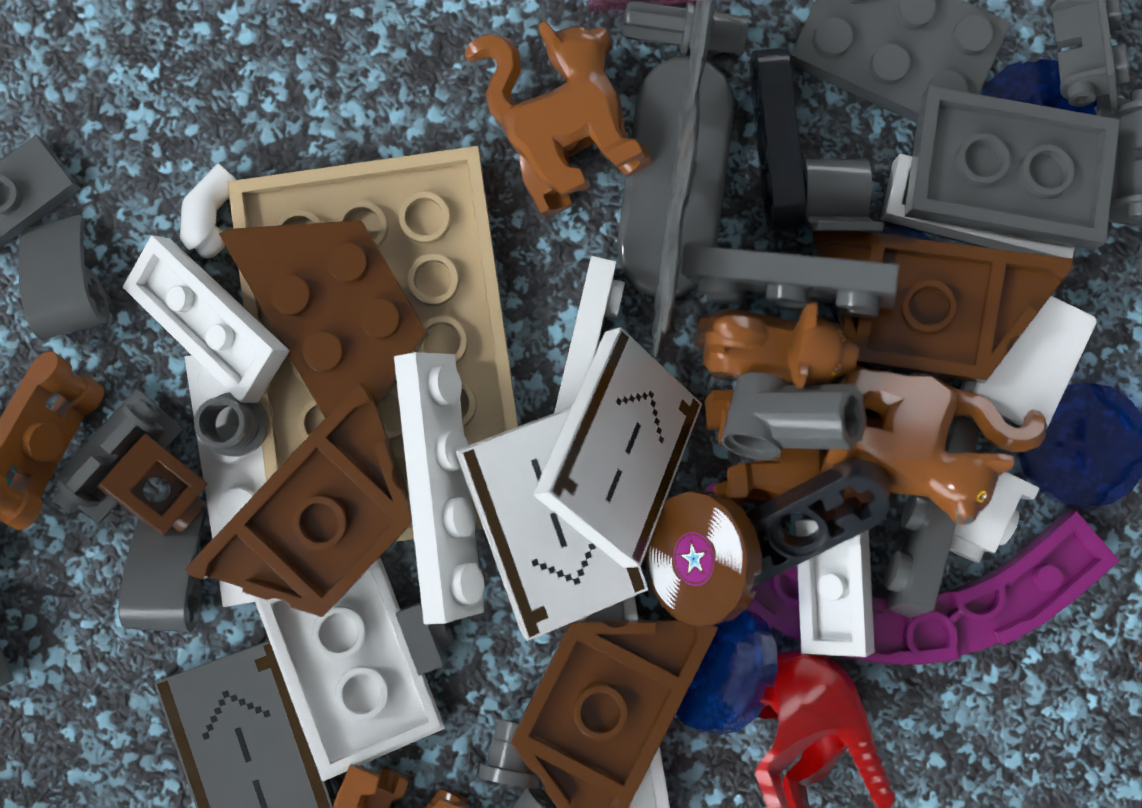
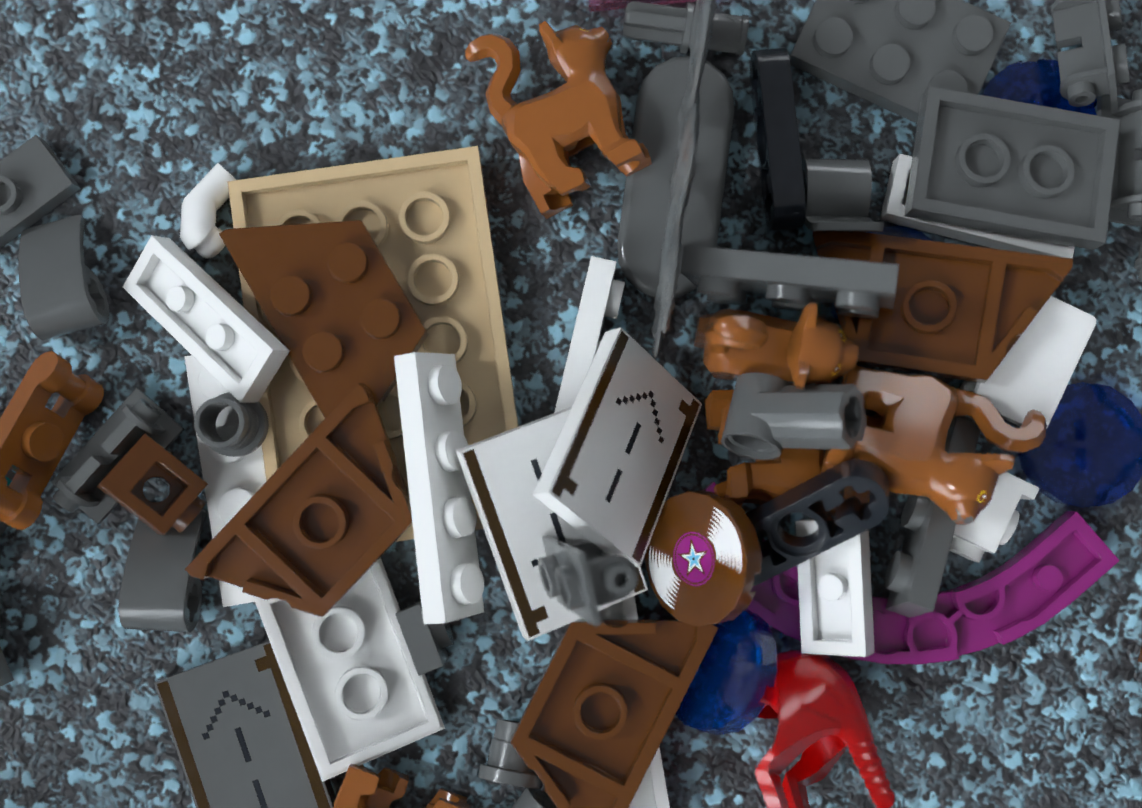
none -> dark grey hinge [538,536,638,626]

